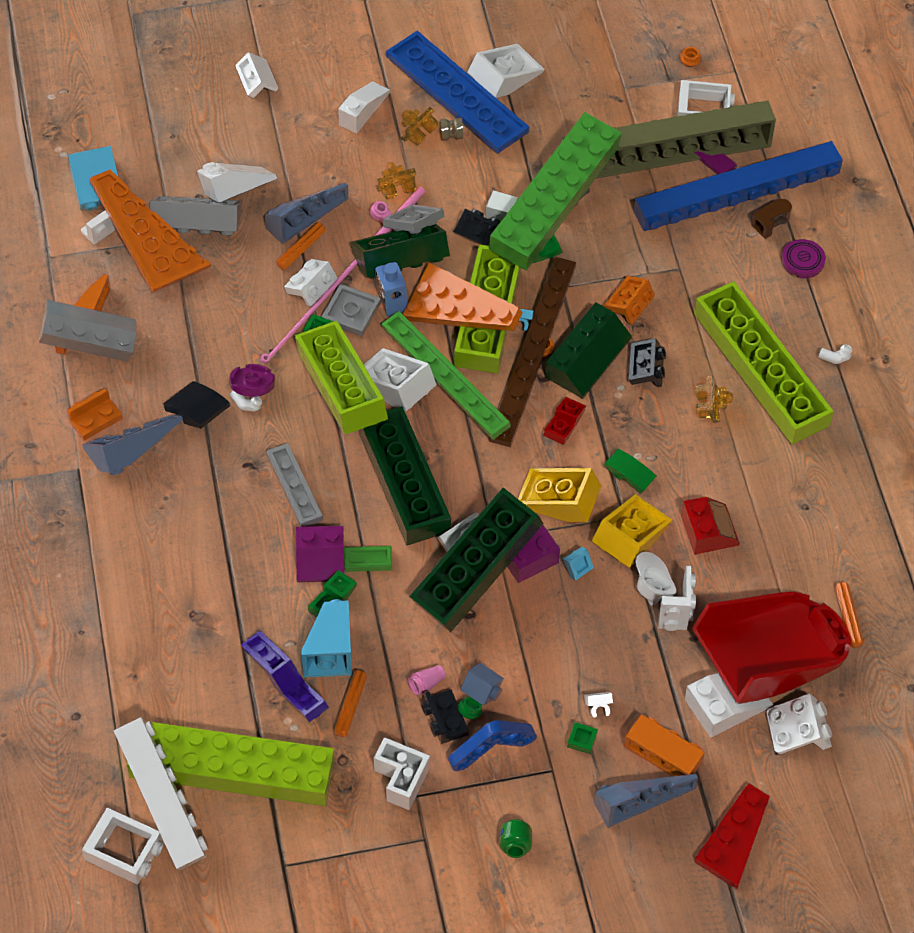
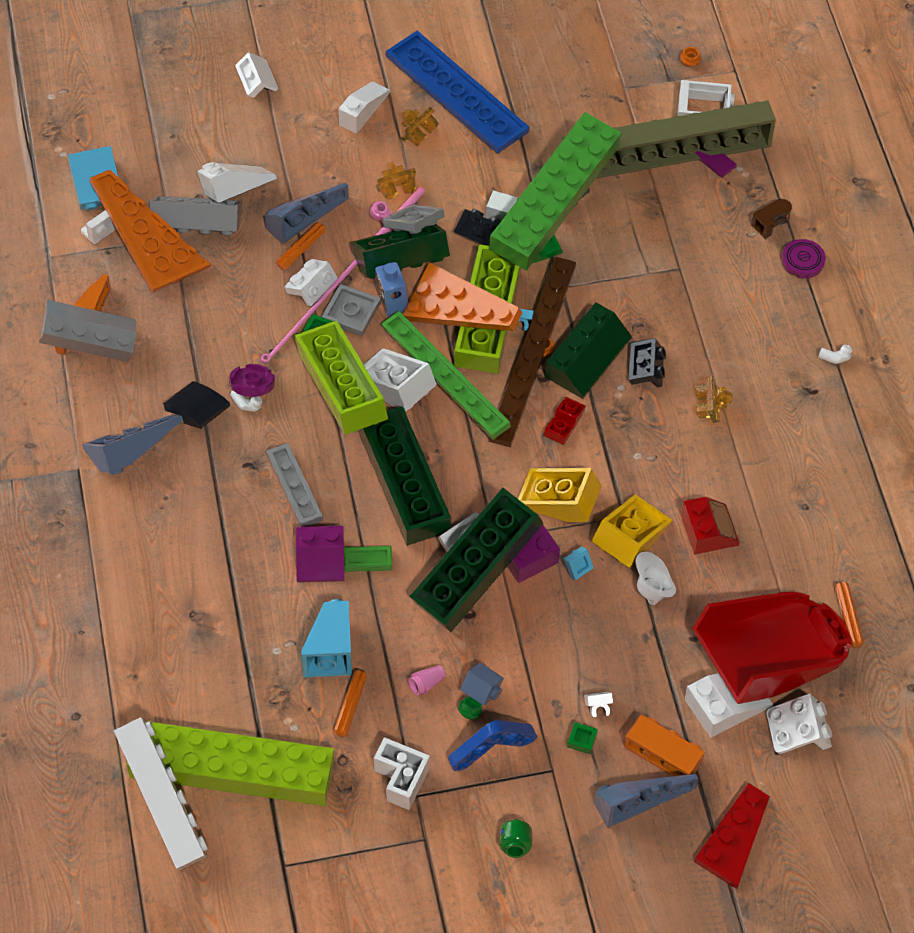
orange bracket [67,388,123,441] -> none
white window [82,808,164,885] -> none
dark purple bracket [241,631,329,722] -> none
green slope [308,570,357,617] -> none
black bracket [421,689,469,744] -> none
dark tan wheel [440,118,463,140] -> none
white slope [468,44,545,98] -> none
orange bracket [604,276,655,324] -> none
green slope [604,448,657,494] -> none
blue brick [634,141,843,231] -> none
white bracket [658,566,696,631] -> none
lime brick [694,281,834,445] -> none

